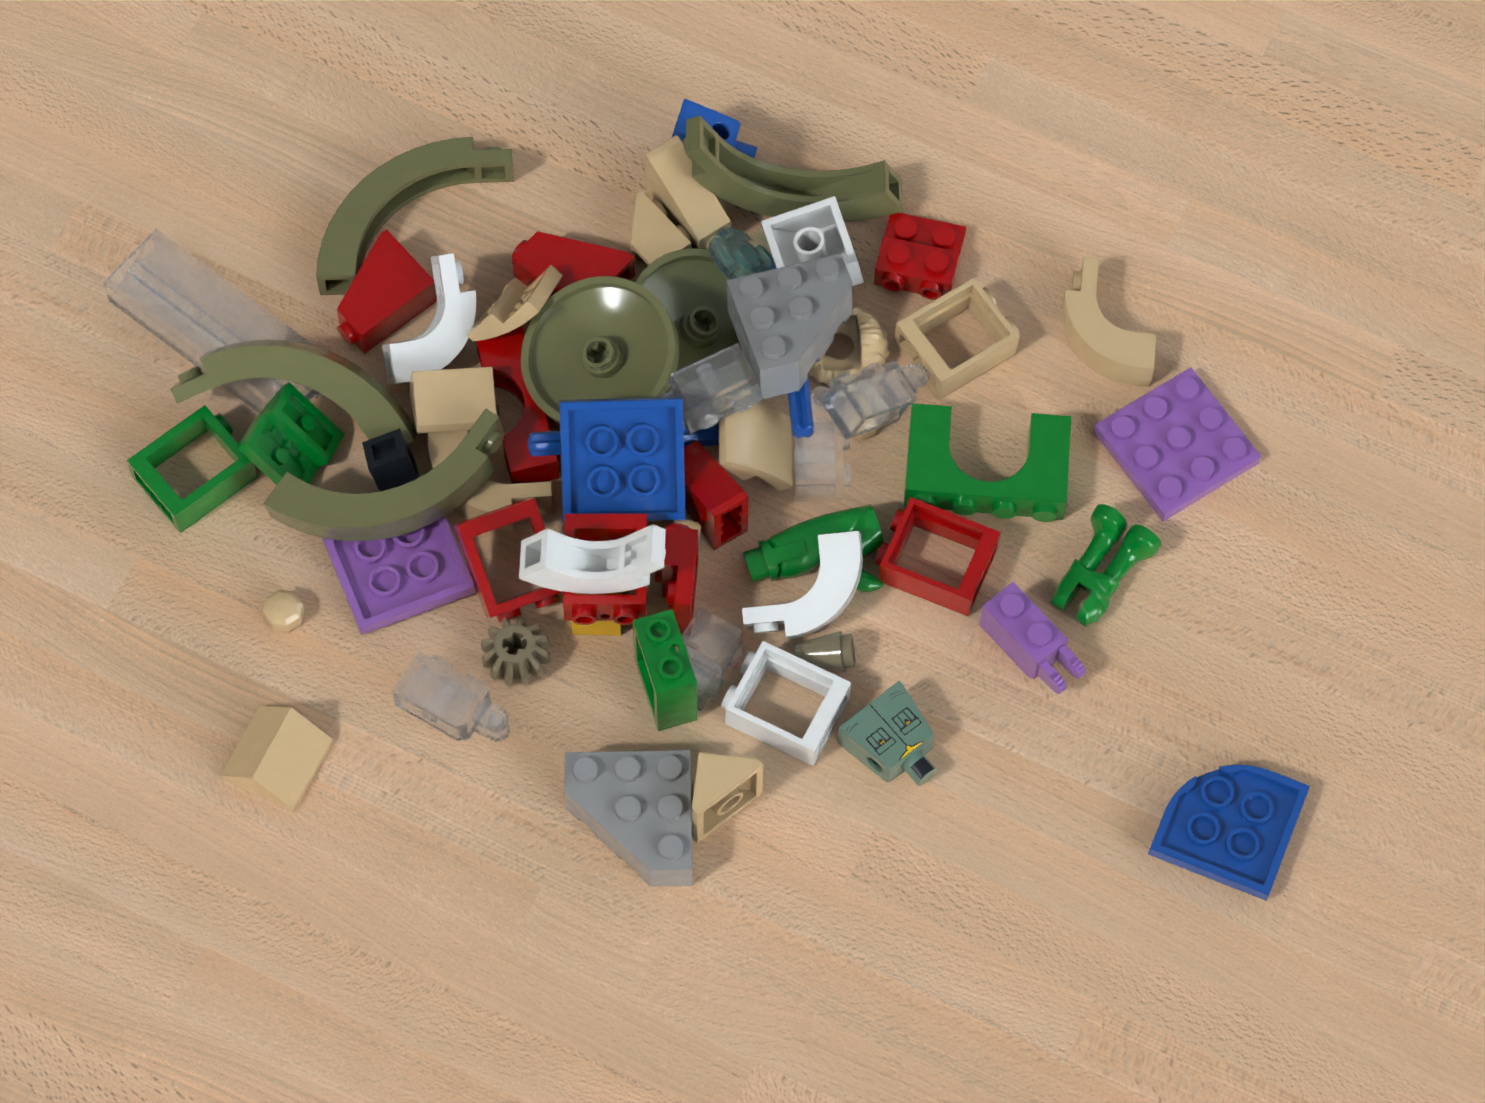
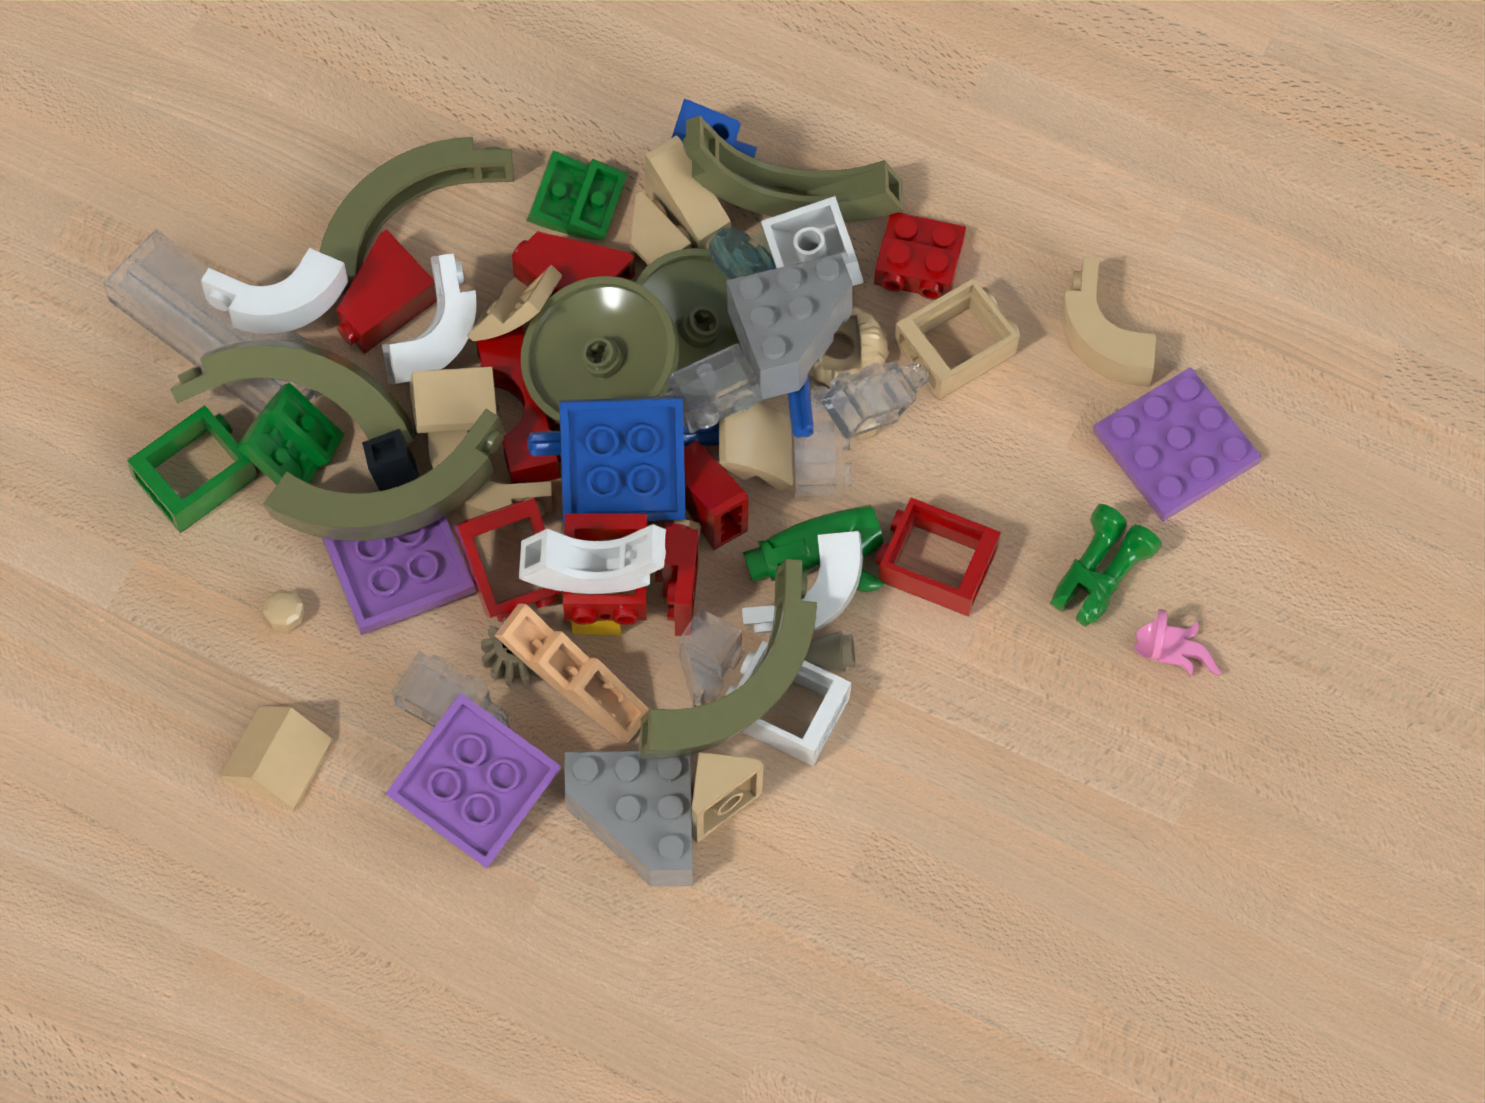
green window [633,609,697,731] -> none
sand green torso [838,681,937,786] -> none
green arch [903,403,1071,522] -> none
medium lavender hinge [979,582,1086,694] -> none
blue plate [1148,765,1310,901] -> none
none -> white arch [201,248,348,334]
none -> medium lavender plate [385,692,562,868]
none -> light nougat slope [494,604,649,743]
none -> green slope [526,150,628,241]
none -> olive arch [639,559,817,759]
none -> bright pink piece [1134,609,1221,676]

